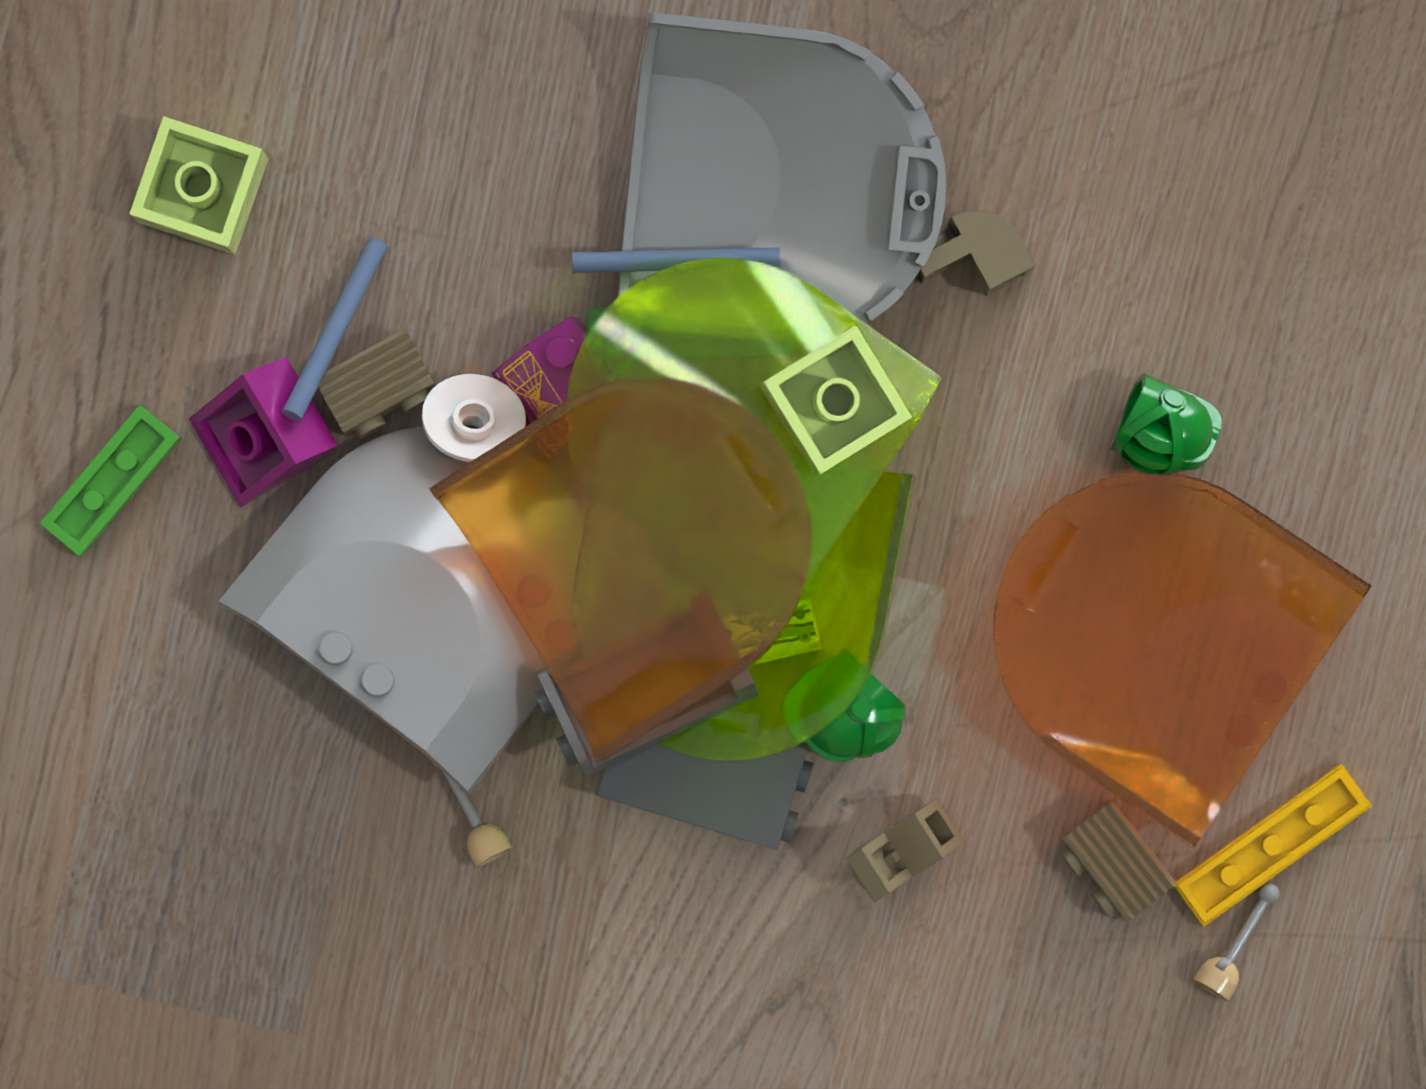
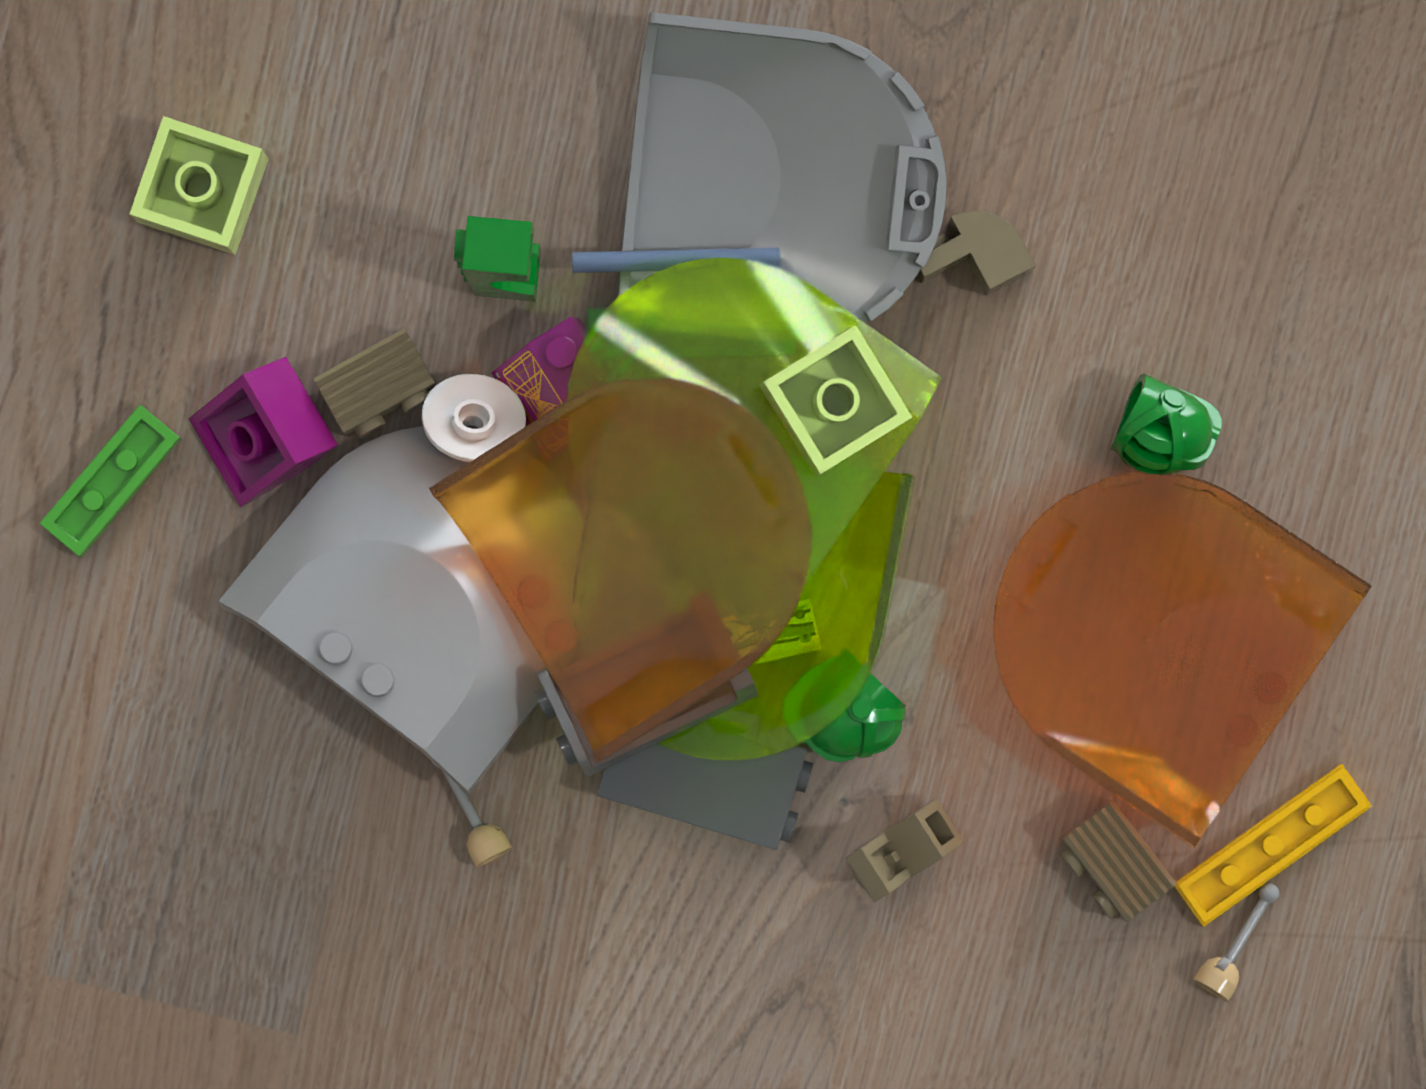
sand blue bar [282,238,387,422] -> none
none -> green arch [454,216,541,302]

